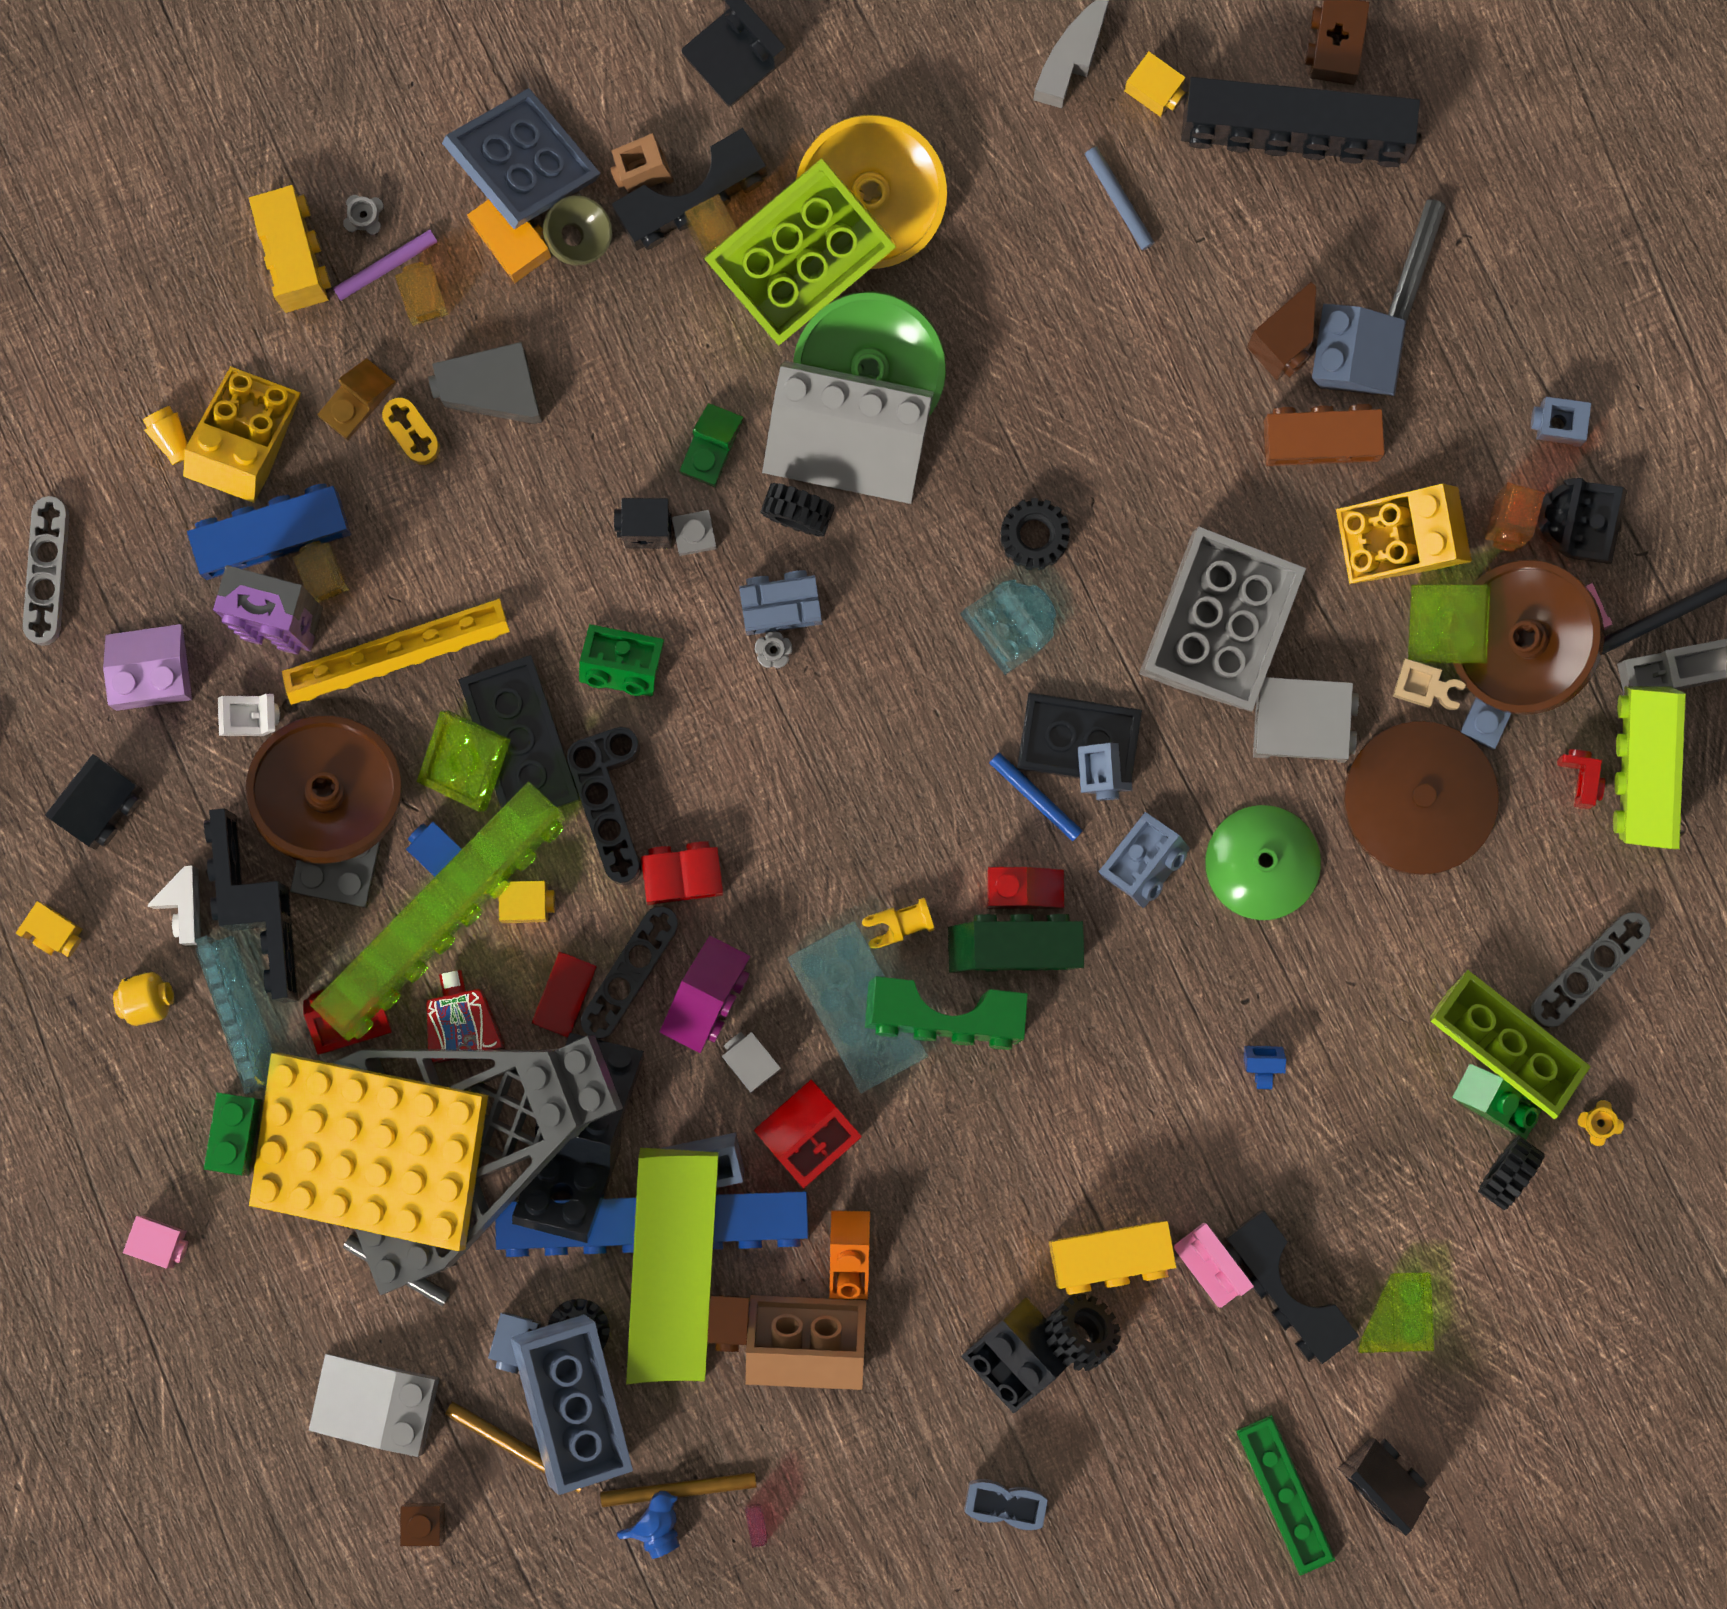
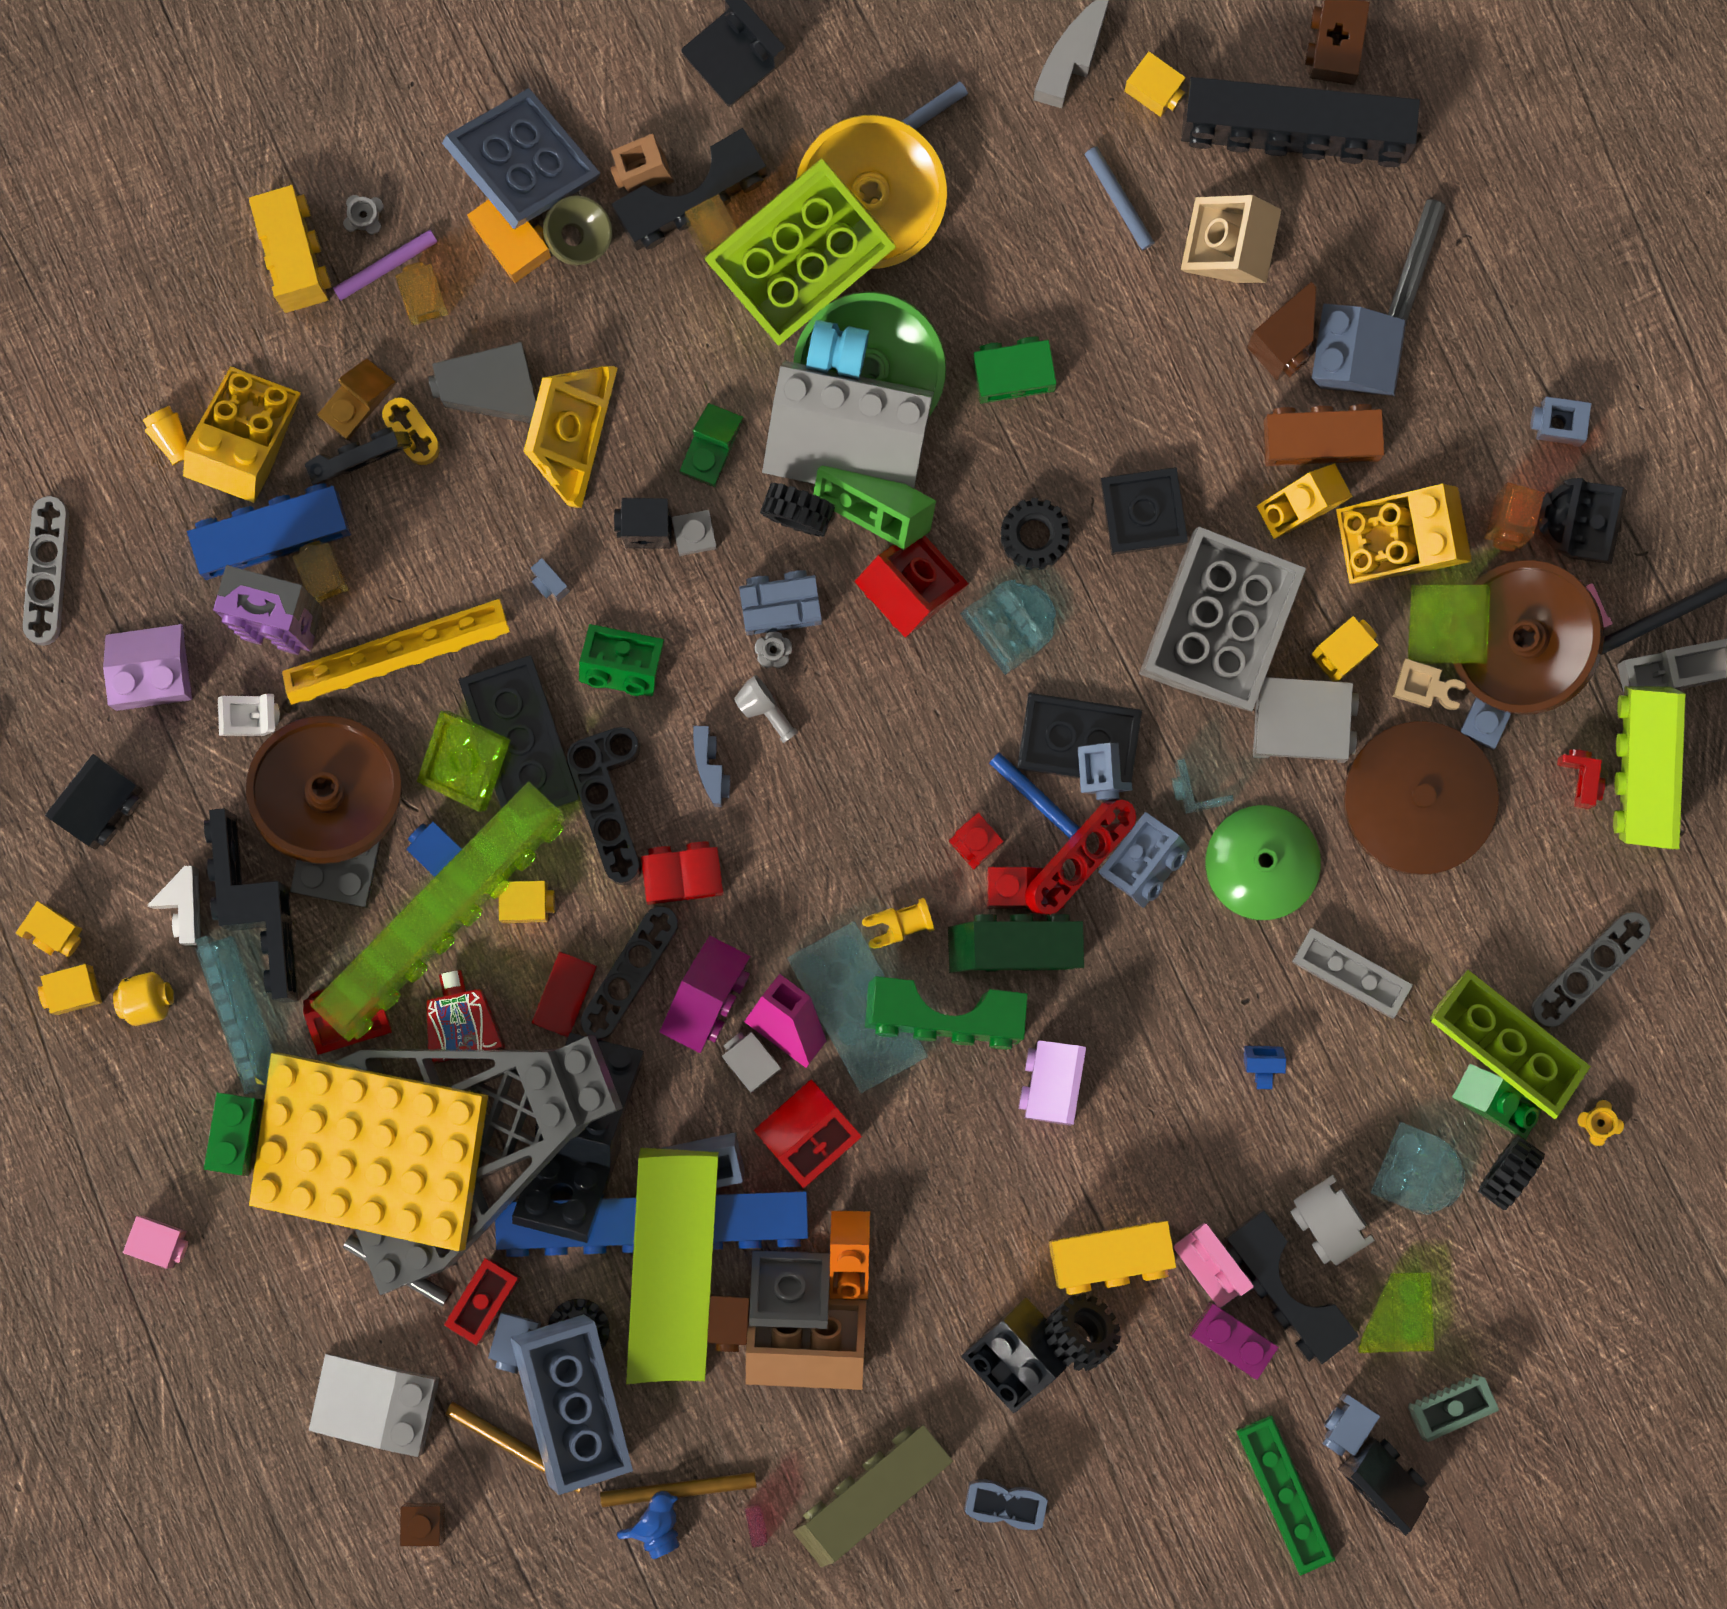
none -> yellow brick [38,964,102,1015]
none -> black hinge [305,427,412,485]
none -> red brick [444,1257,522,1346]
none -> yellow wing [524,366,618,508]
none -> sand blue plate [531,558,570,602]
none -> sand blue slope [693,726,731,807]
none -> light grey bar [734,675,798,743]
none -> dark pink slope [744,974,827,1068]
none -> dark grey plate [749,1250,830,1329]
none -> olive wedge [792,1425,953,1568]
none -> medium azure wheel [806,319,869,380]
none -> bright green slope [813,465,936,550]
none -> red slope [854,536,969,638]
none -> sand blue bar [902,81,968,129]
none -> red brick [948,812,1004,870]
none -> green brick [973,336,1056,404]
none -> lavender slope [1019,1041,1086,1126]
none -> red beam [1025,799,1136,915]
none -> black plate [1100,467,1188,555]
none -> clear light blue bracket [1172,758,1234,814]
none -> tan slope [1181,195,1281,283]
none -> magenta brick [1188,1302,1279,1380]
none -> yellow slope [1256,463,1352,539]
none -> light grey brick [1290,1175,1376,1266]
none -> light grey plate [1292,928,1413,1019]
none -> yellow brick [1310,616,1379,682]
none -> sand blue brick [1322,1393,1380,1457]
none -> clear light blue slope [1370,1122,1465,1215]
none -> sand green brick [1407,1374,1499,1442]

